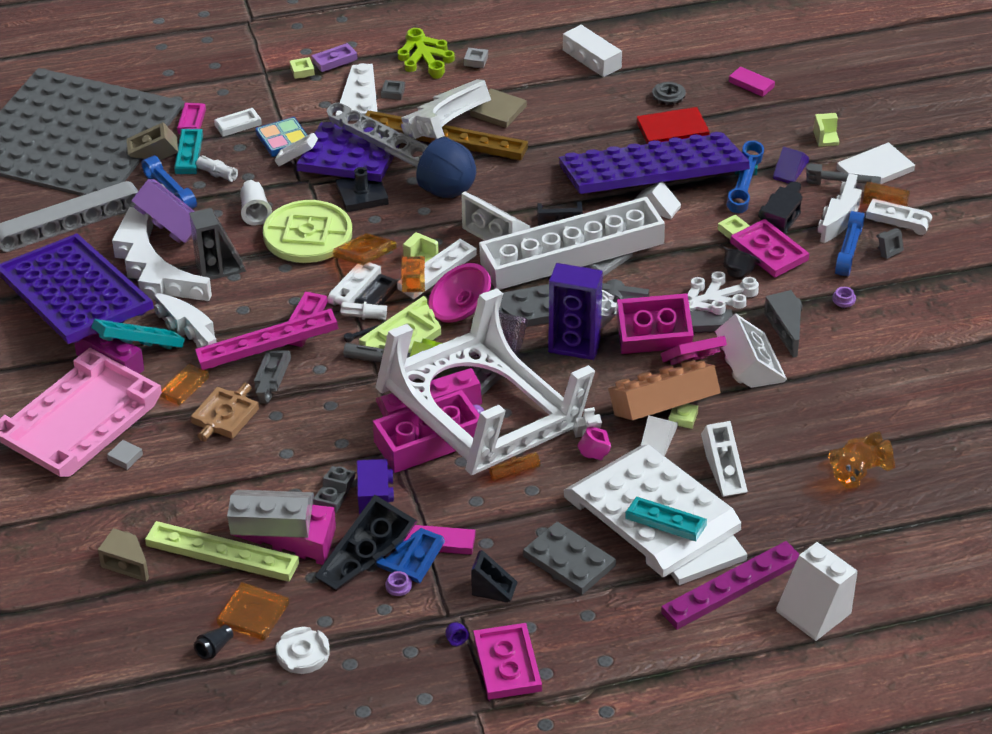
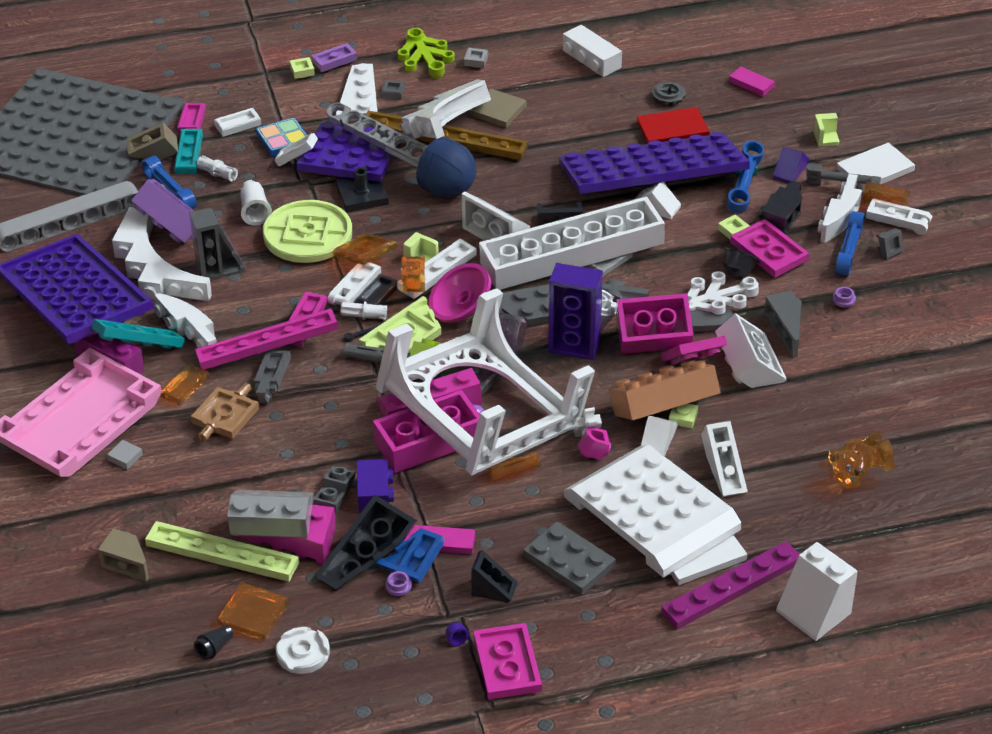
teal tile [625,496,707,542] -> none

